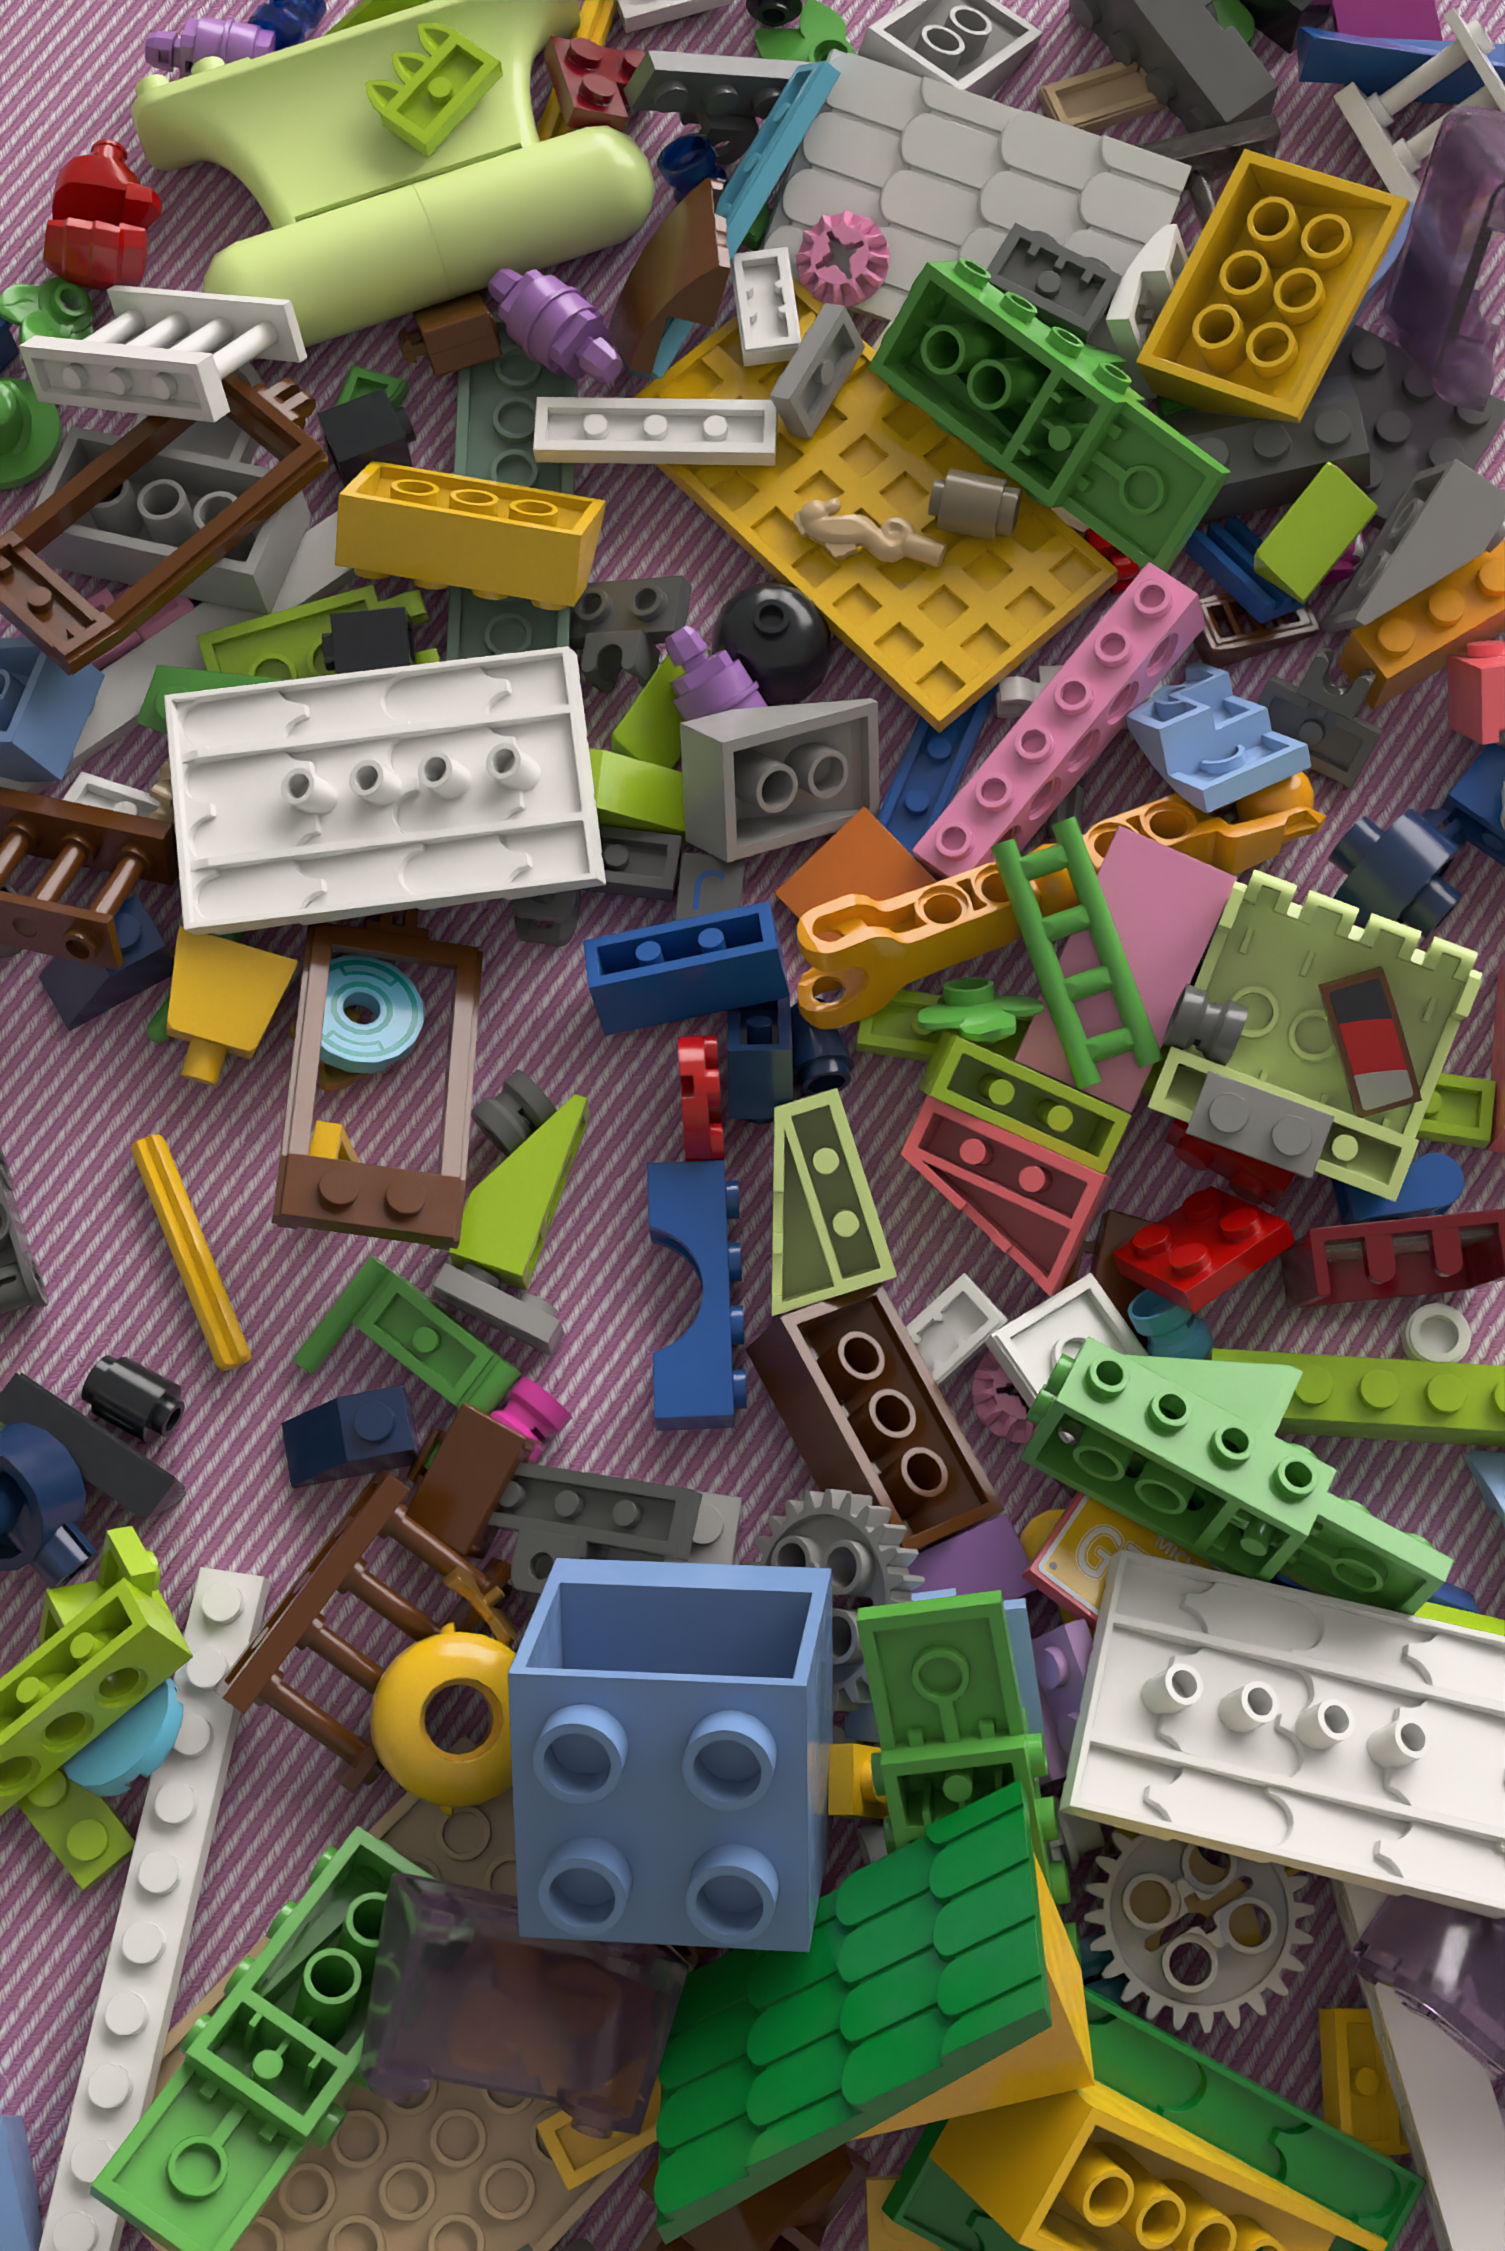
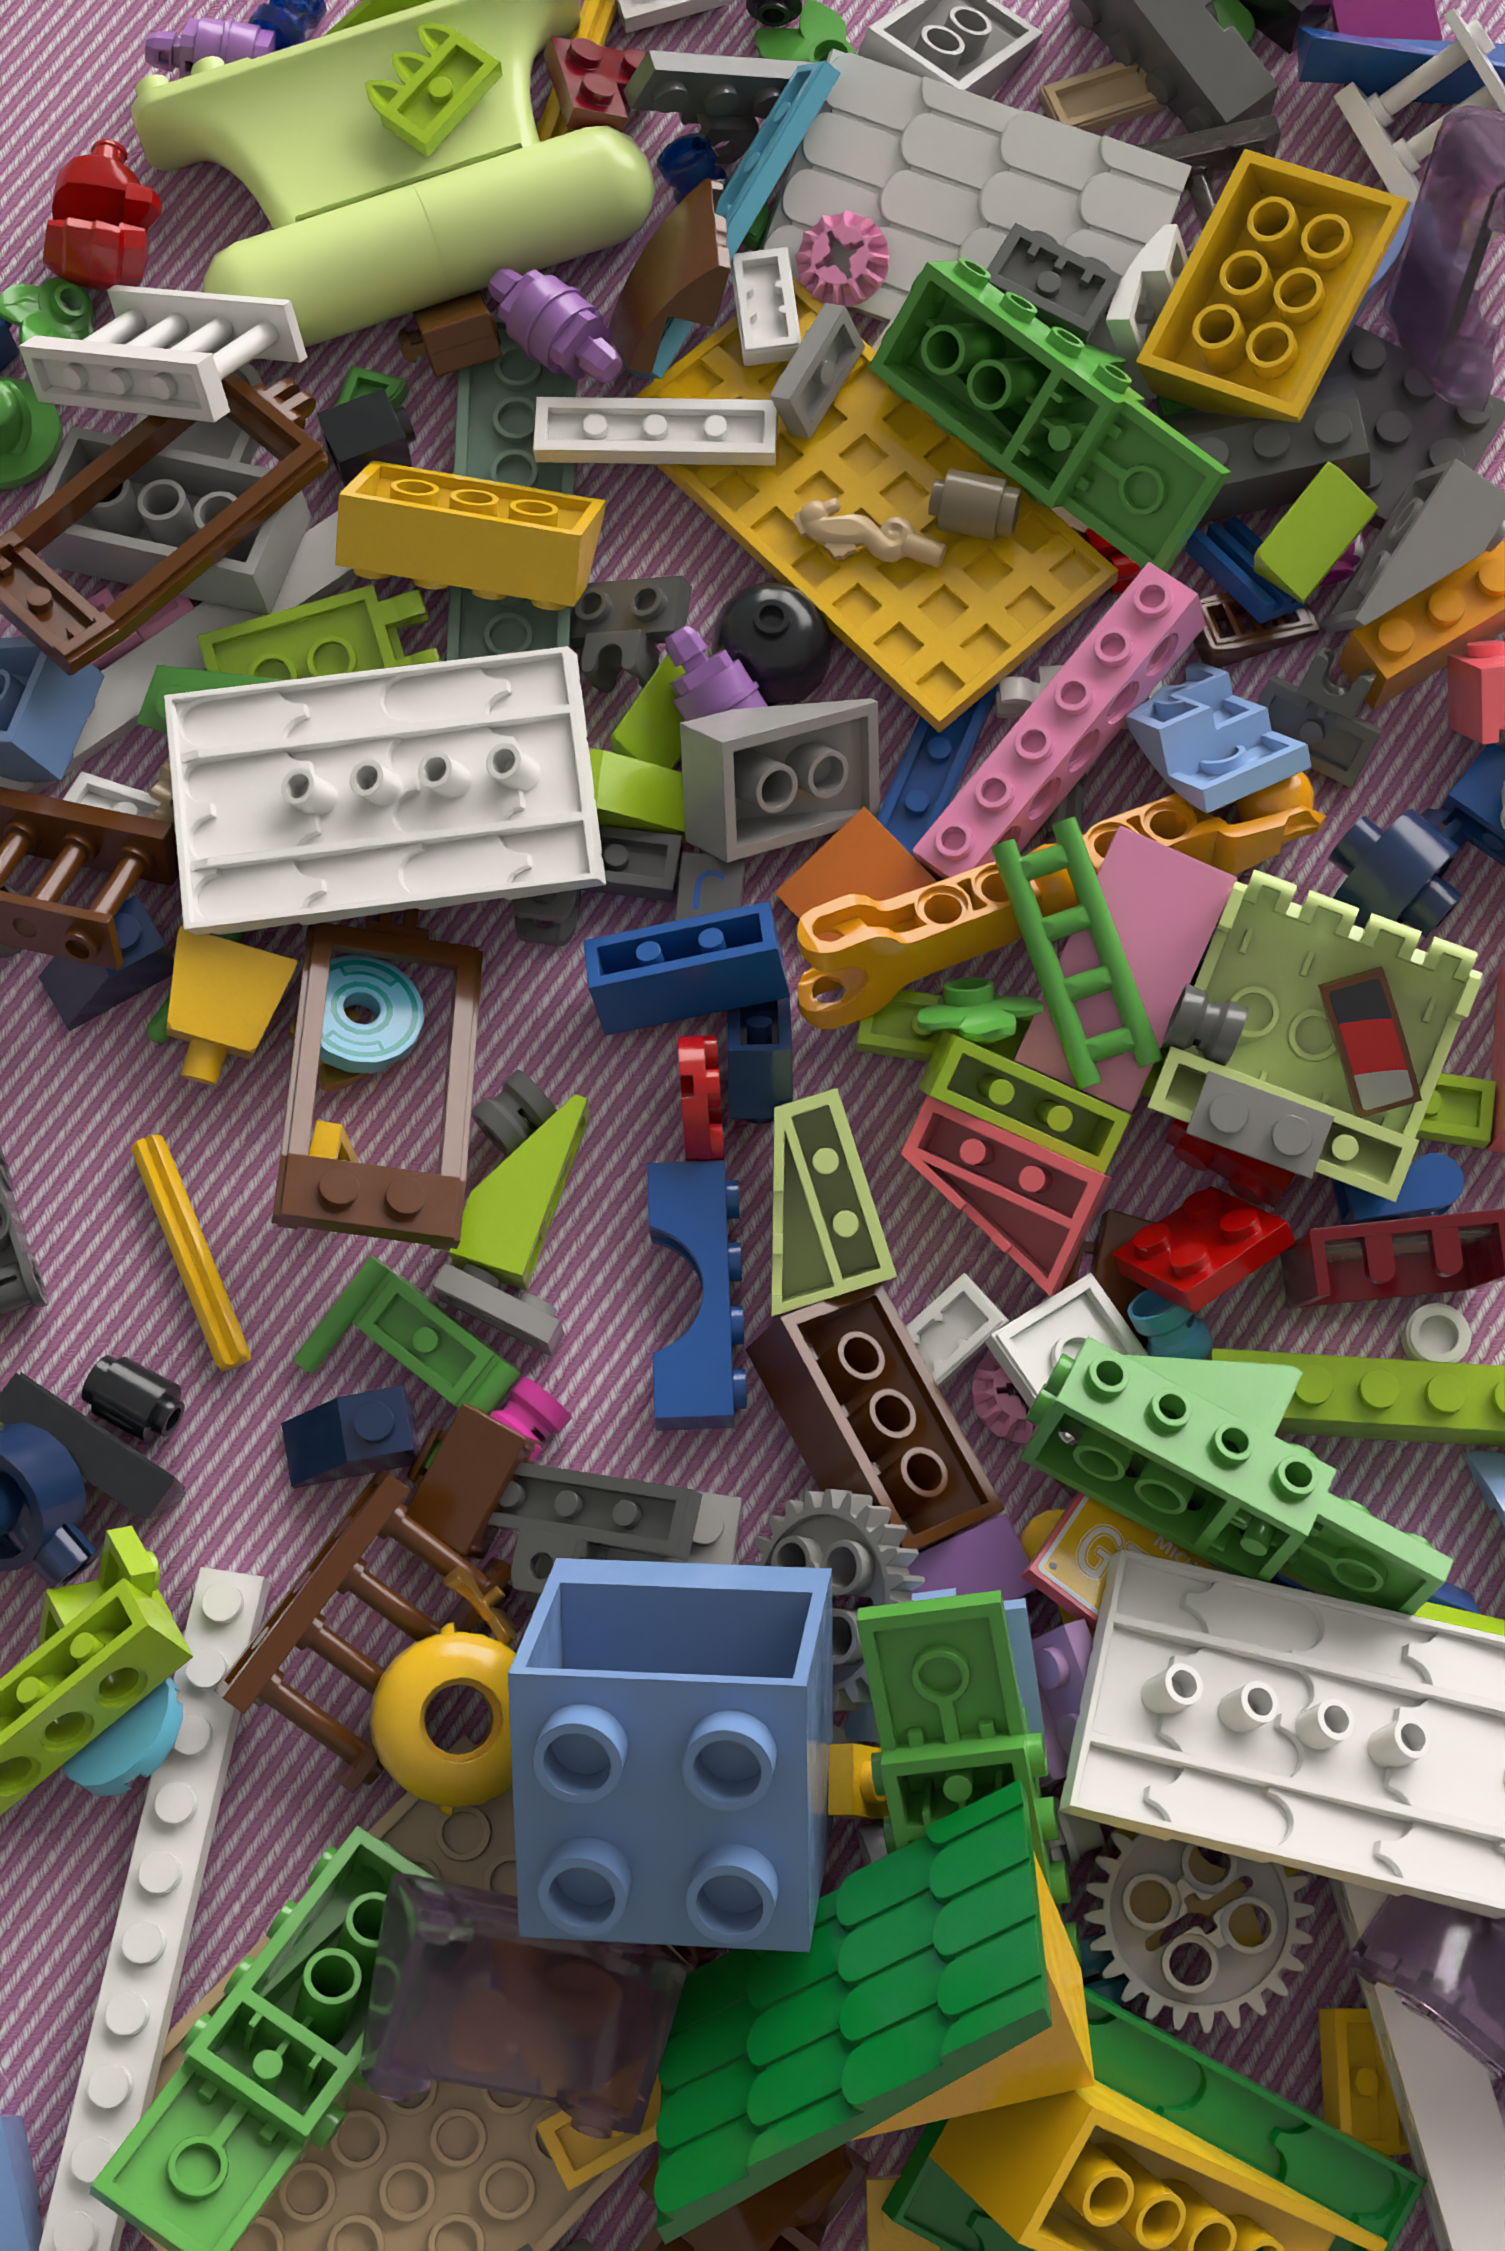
lime plate [17,1765,136,1891] -> none
black brick [322,607,417,674] -> none
dark blue cone [791,998,854,1096] -> none

